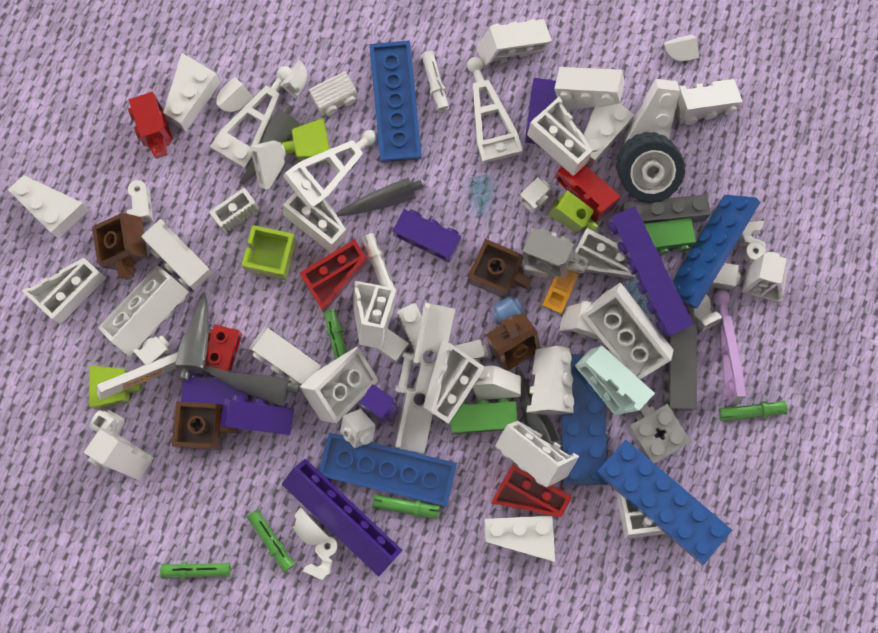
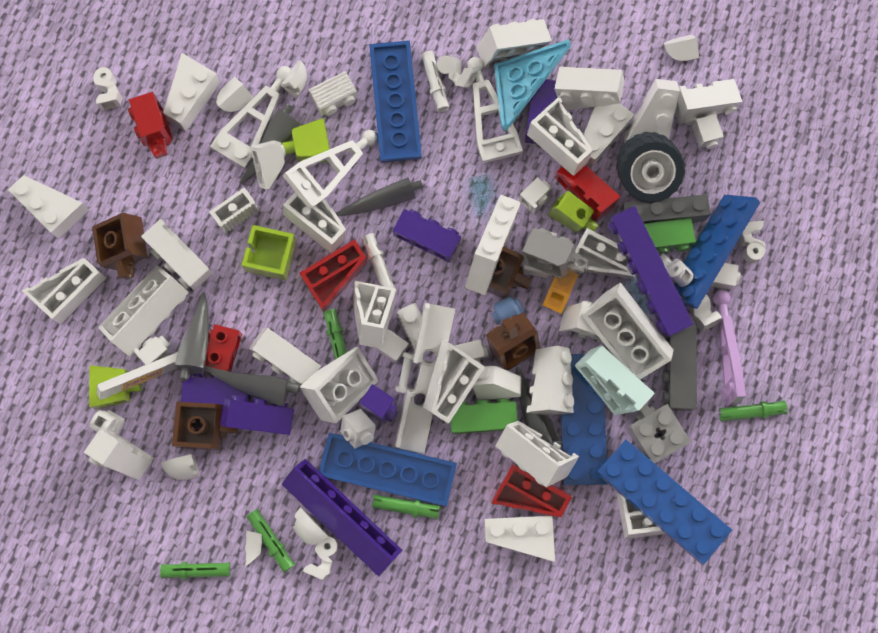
white leg [127,180,153,222] -> none
white wedge [741,252,787,303] -> none
none -> white leg [93,67,123,111]
none -> white brick [161,454,200,480]
none -> white sticker [245,530,262,567]
none -> white leg [437,55,480,88]
none -> white arch [465,195,521,295]
none -> medium azure tile [494,39,571,131]
none -> white leg [660,253,693,287]
none -> white brick [692,114,724,149]

